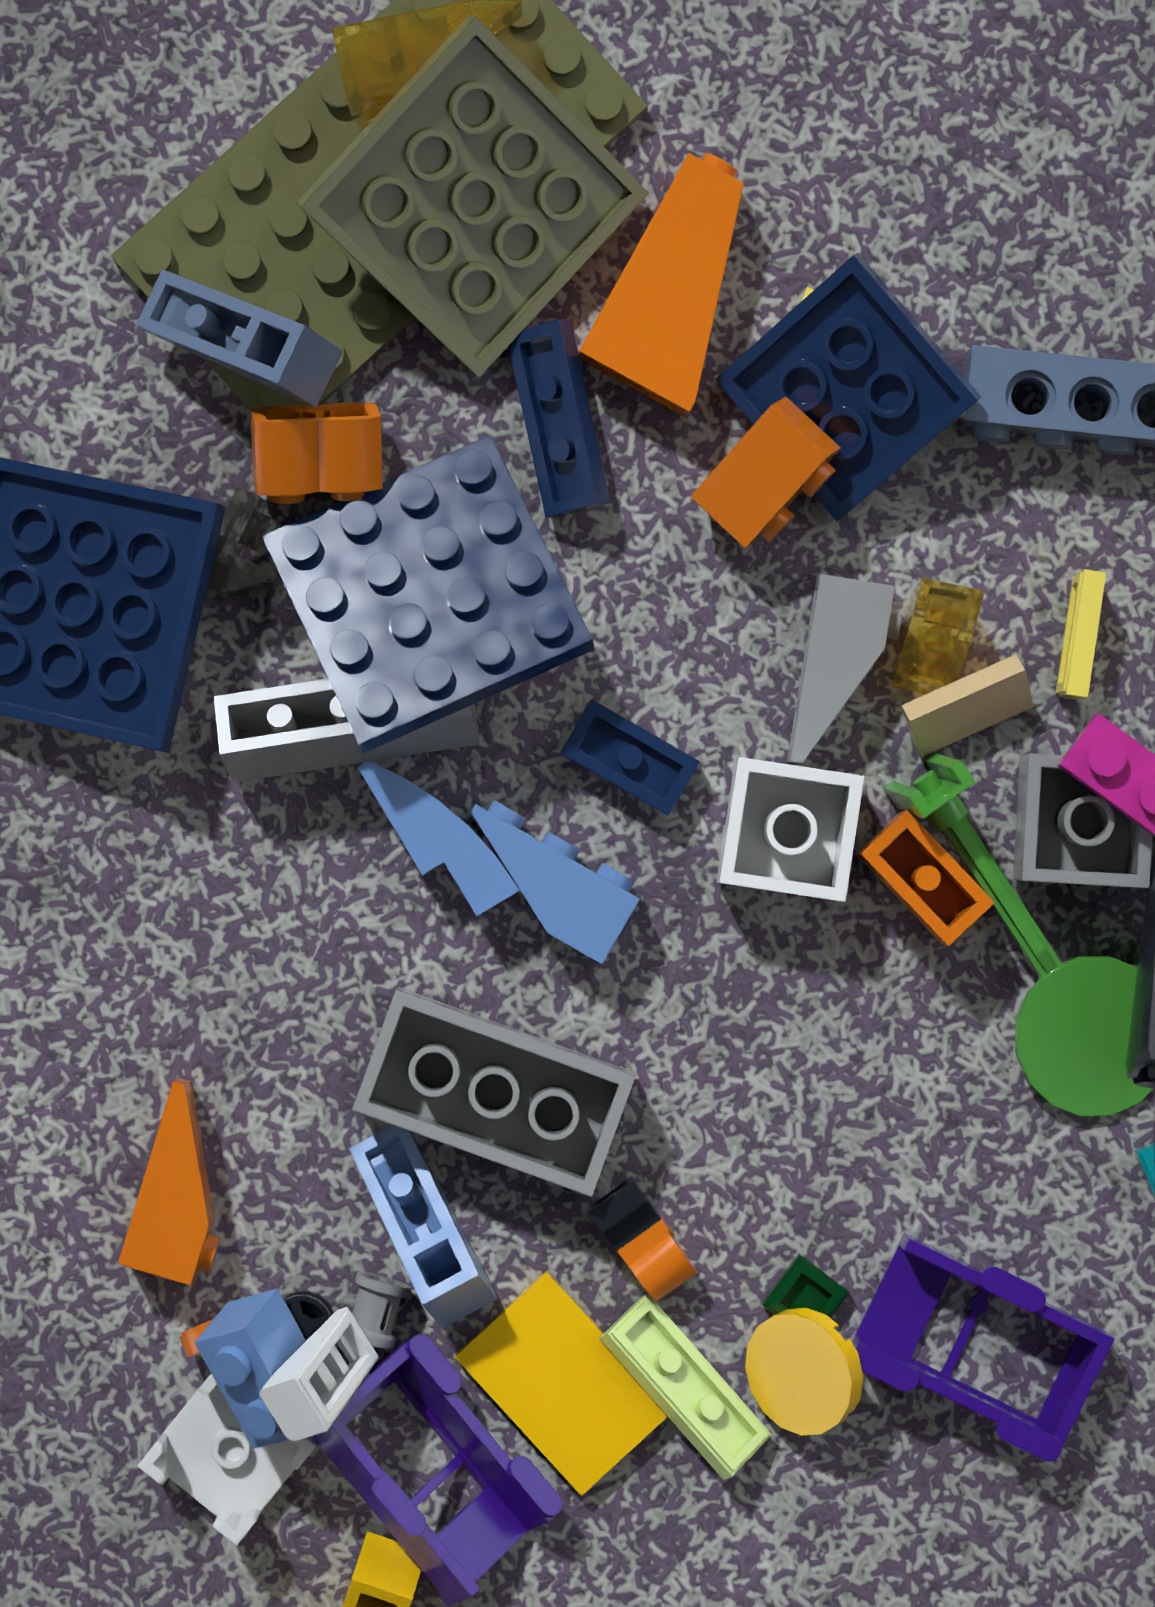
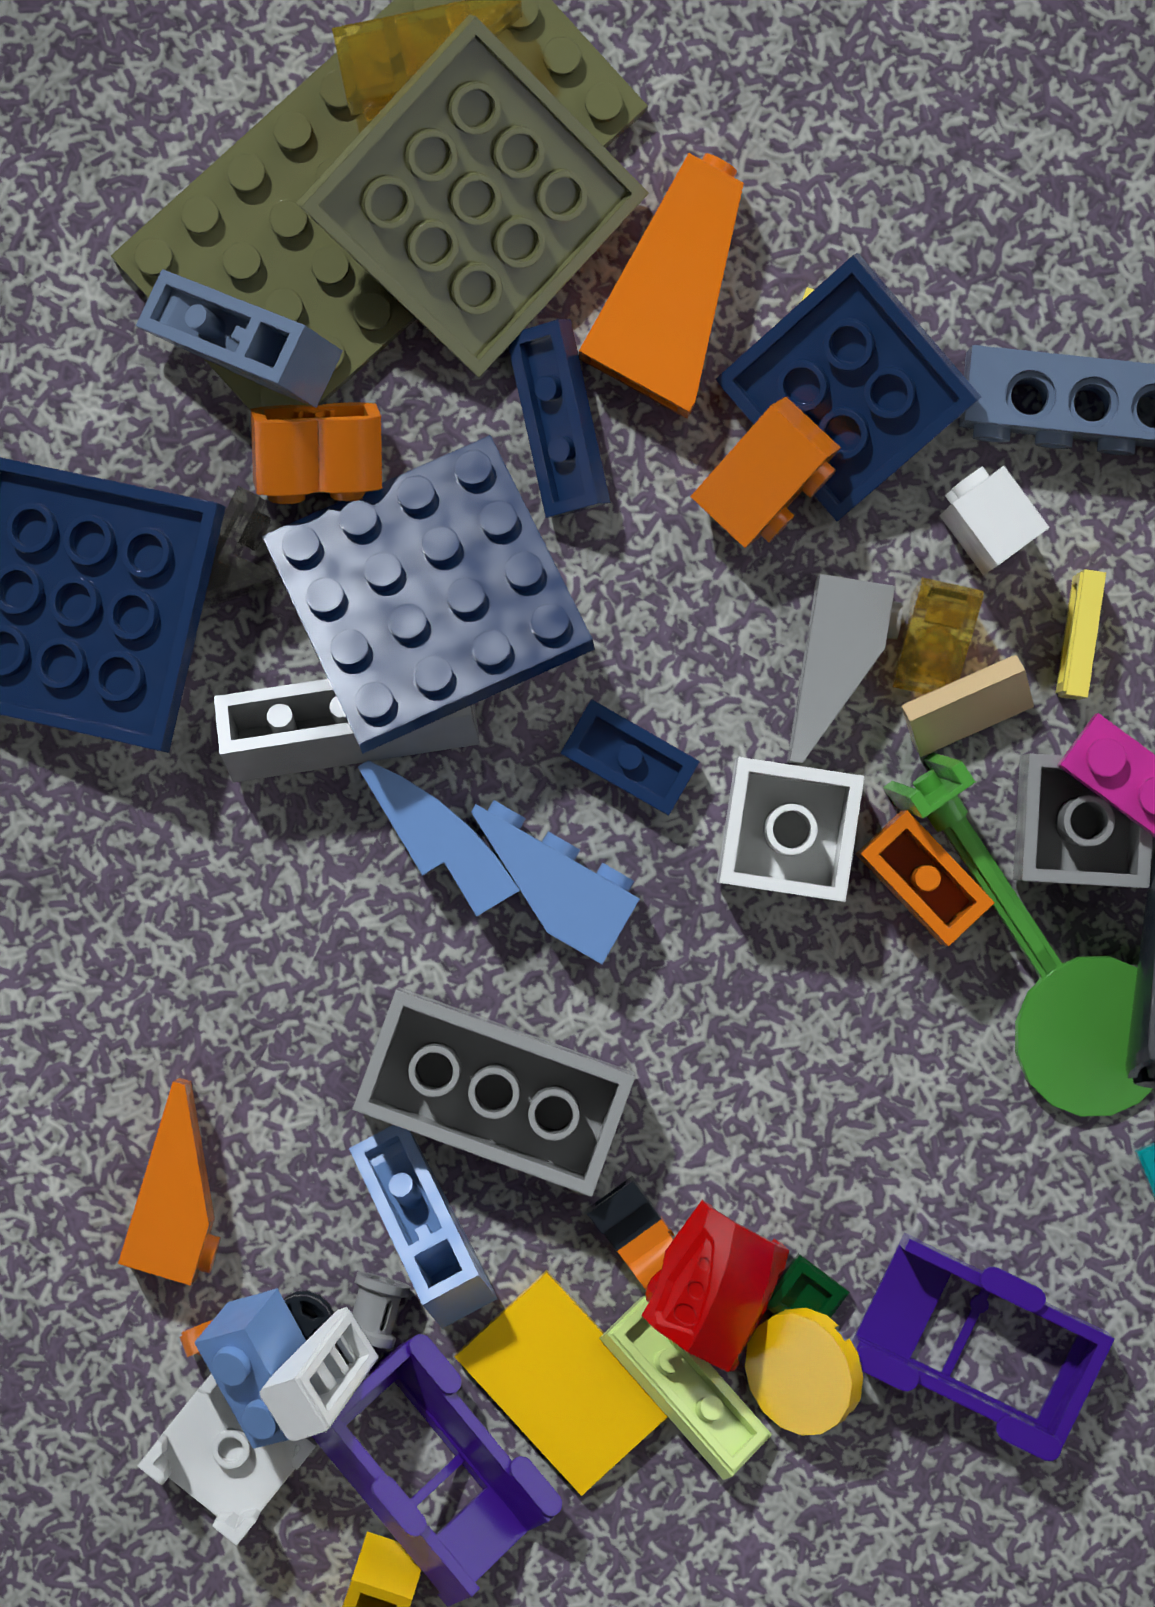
none -> red slope [641,1200,790,1372]
none -> white brick [939,466,1050,576]

